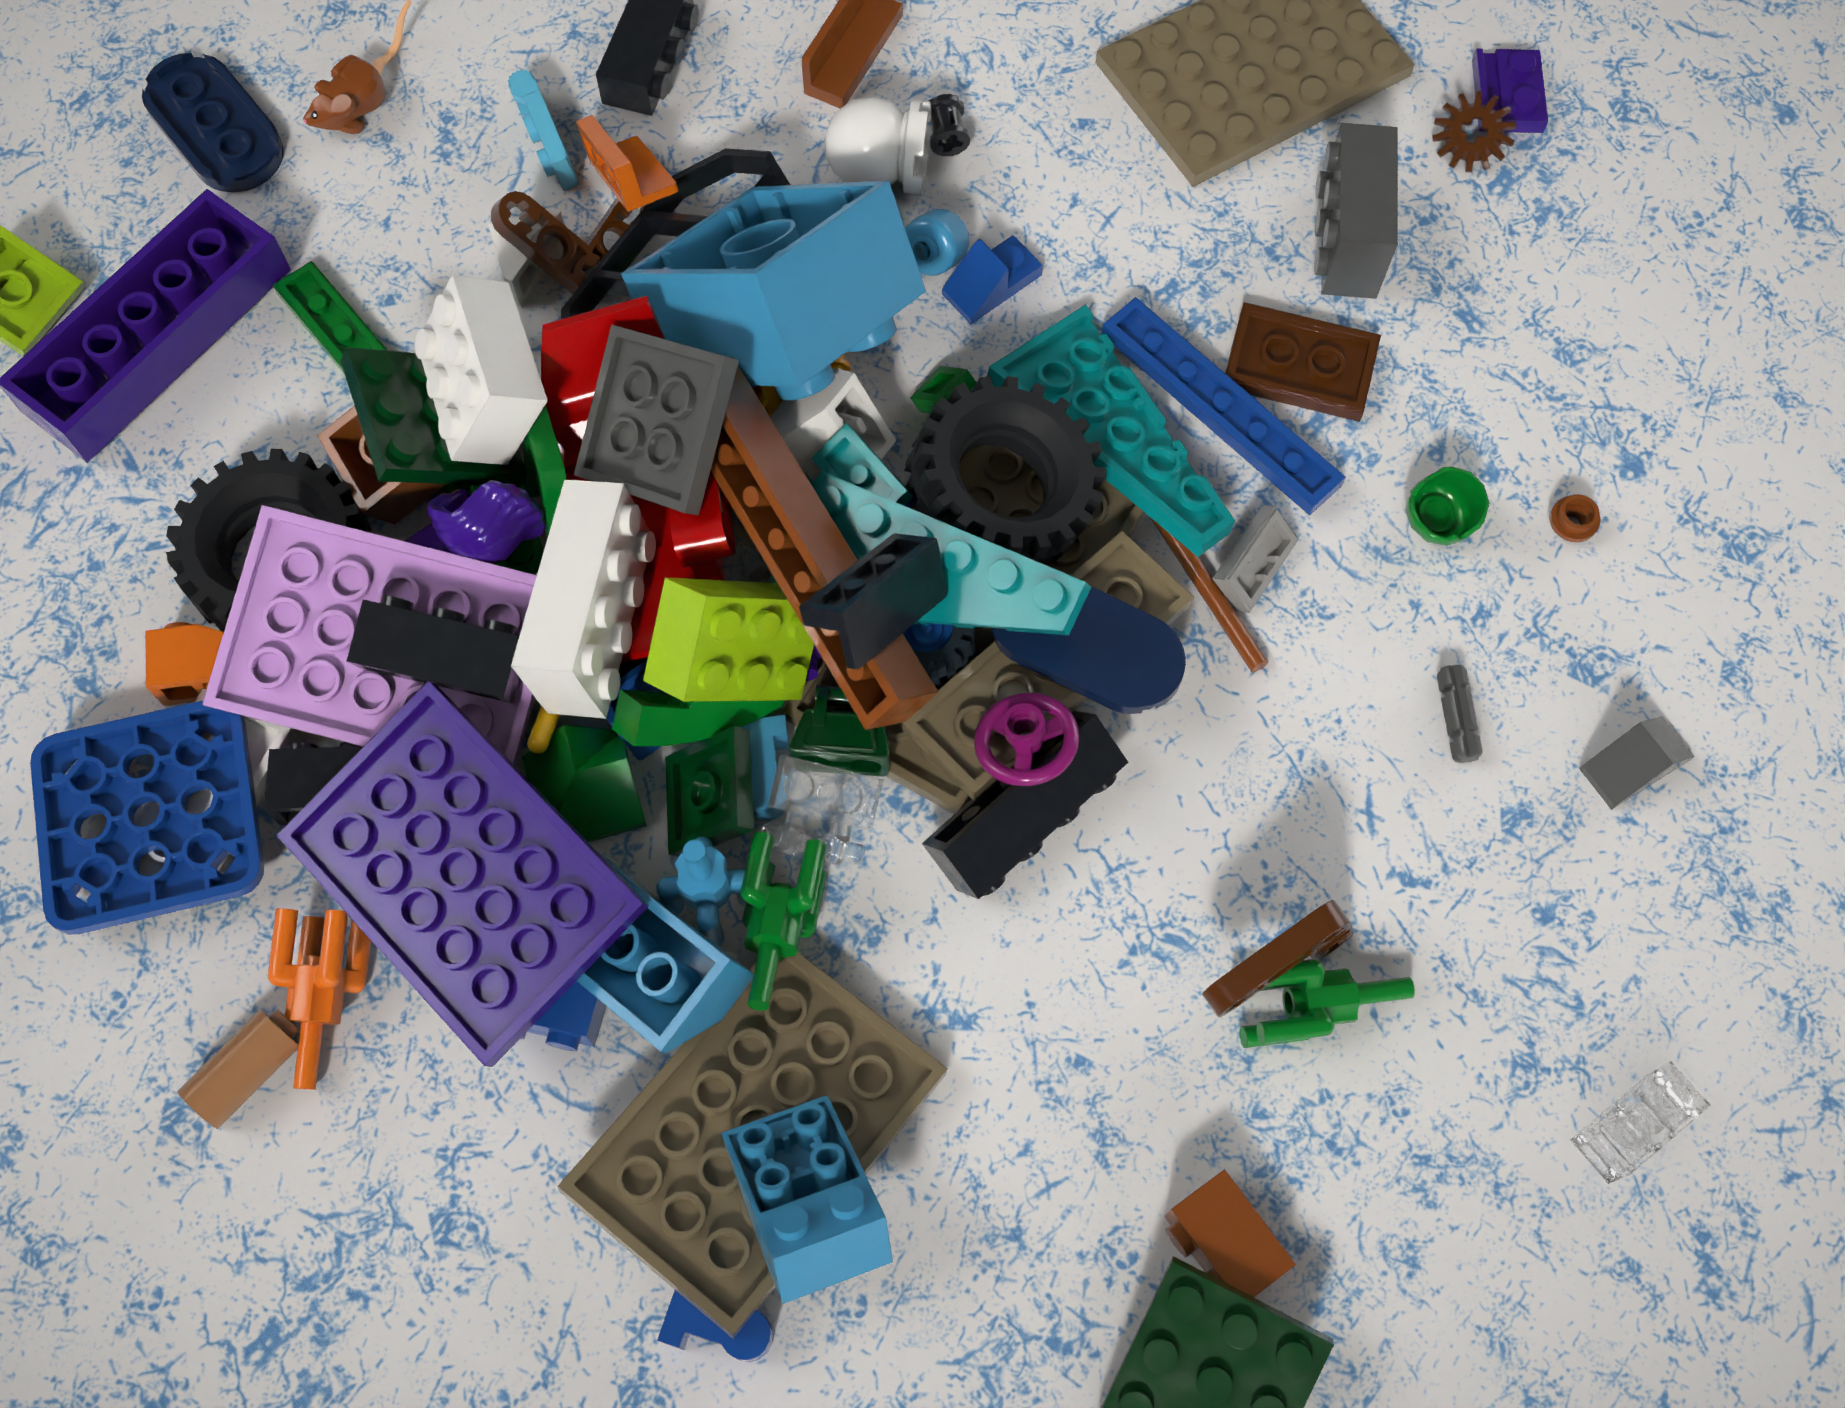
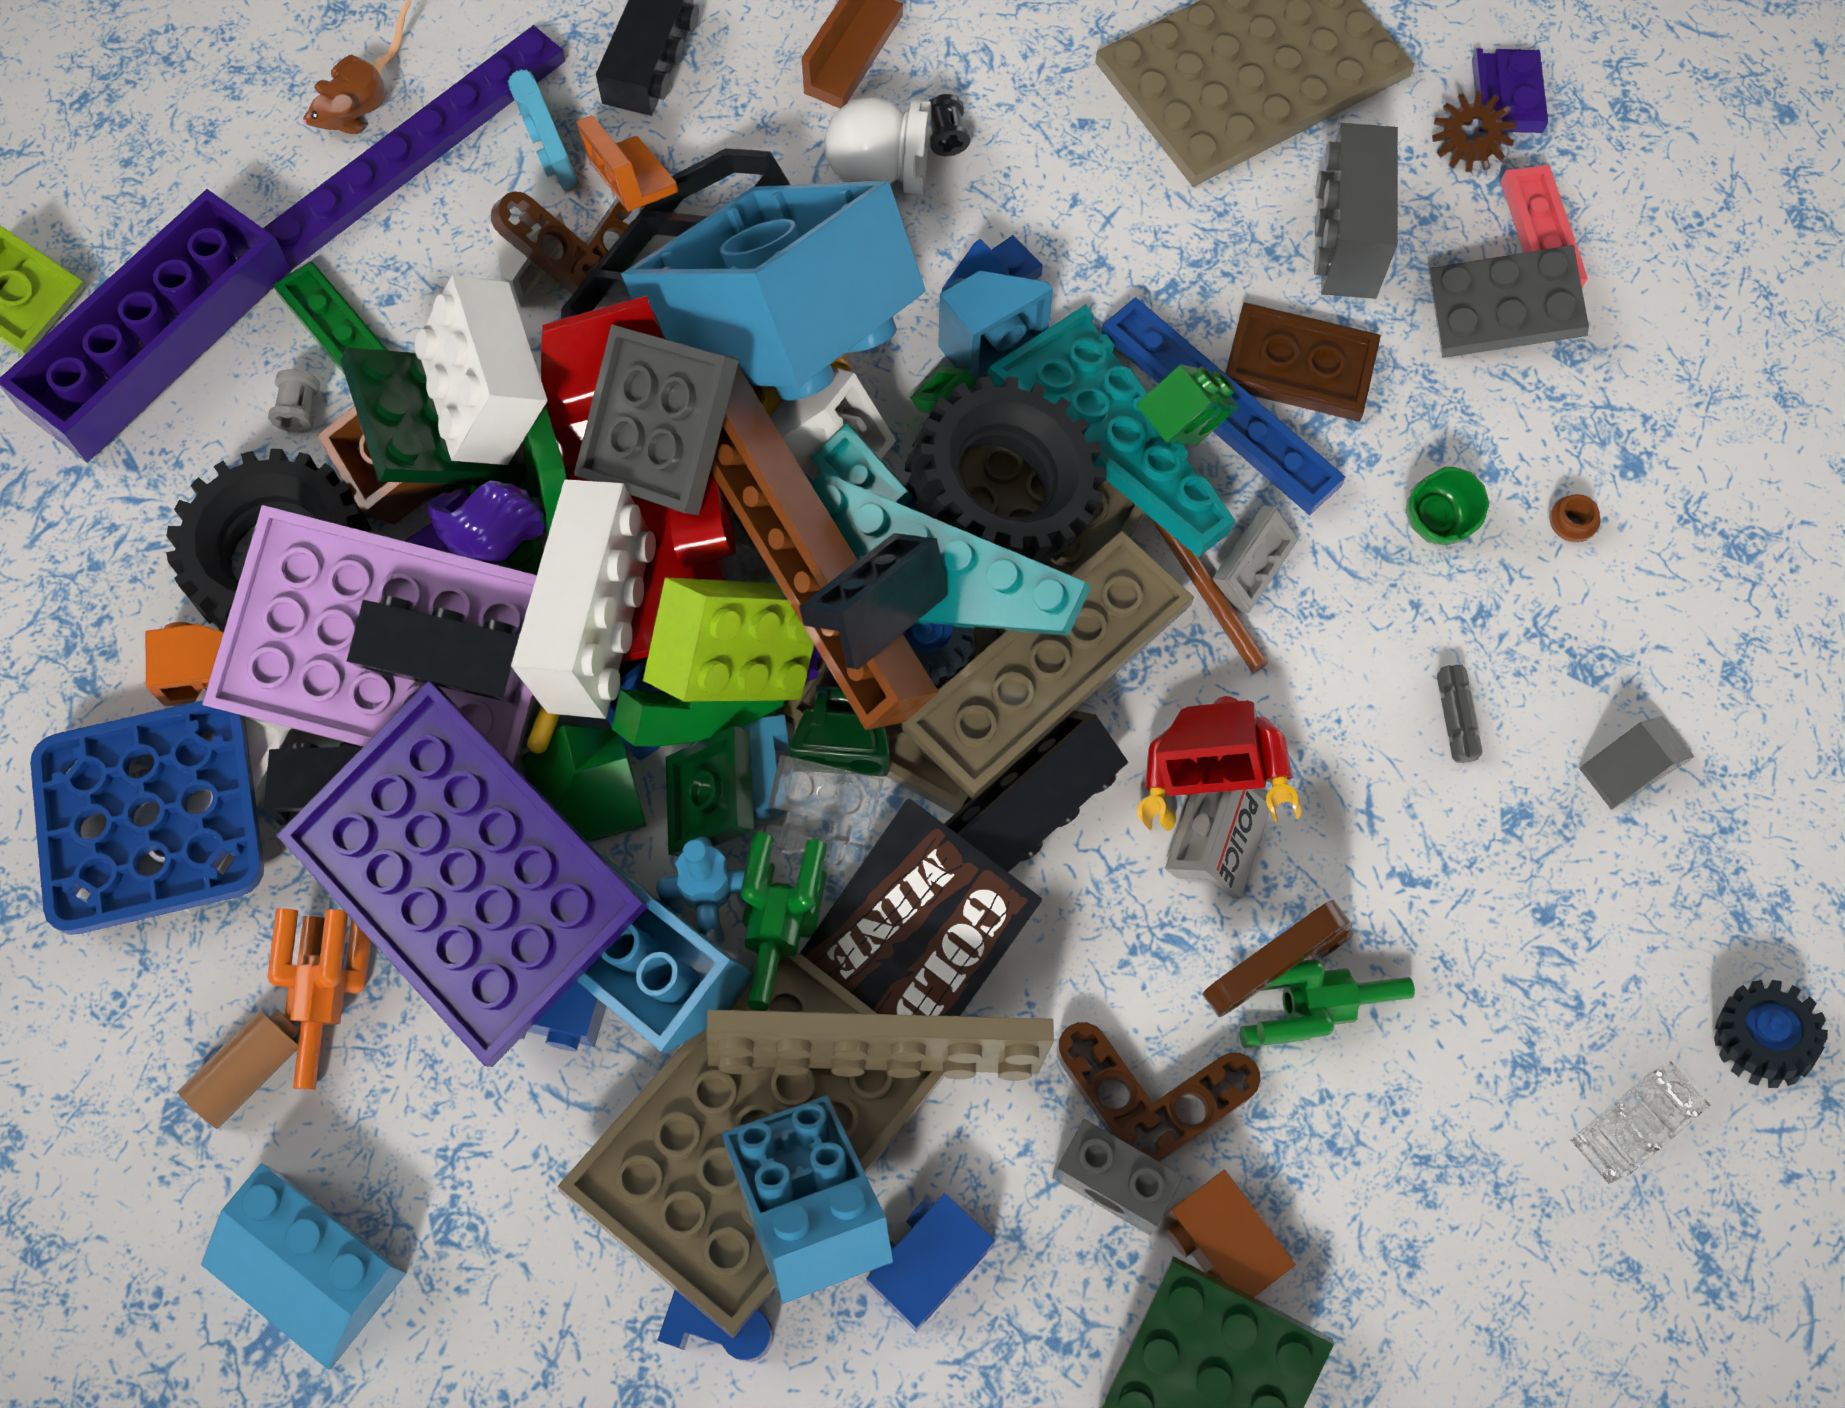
dark blue tile [142,53,284,192] -> none
dark azure head [905,209,969,276] -> none
magenta piece [974,693,1080,786] -> none
dark blue tile [991,586,1186,714] -> none
none -> dark azure slope [201,1163,407,1370]
none -> dark purple plate [263,25,566,271]
none -> light grey bush [268,369,320,432]
none -> dark tan plate [706,1010,1054,1081]
none -> sticker [800,799,1042,1016]
none -> blue brick [866,1193,995,1332]
none -> dark azure slope [938,271,1053,382]
none -> dark grey brick [1052,1119,1184,1235]
none -> reddish brown beam [1057,1022,1261,1162]
none -> green brick [1136,364,1240,446]
none -> red torso [1137,696,1302,831]
none -> light grey panel [1165,789,1270,899]
none -> dark grey plate [1430,245,1589,358]
none -> coral plate [1500,165,1588,288]
none -> black wheel [1714,980,1828,1088]

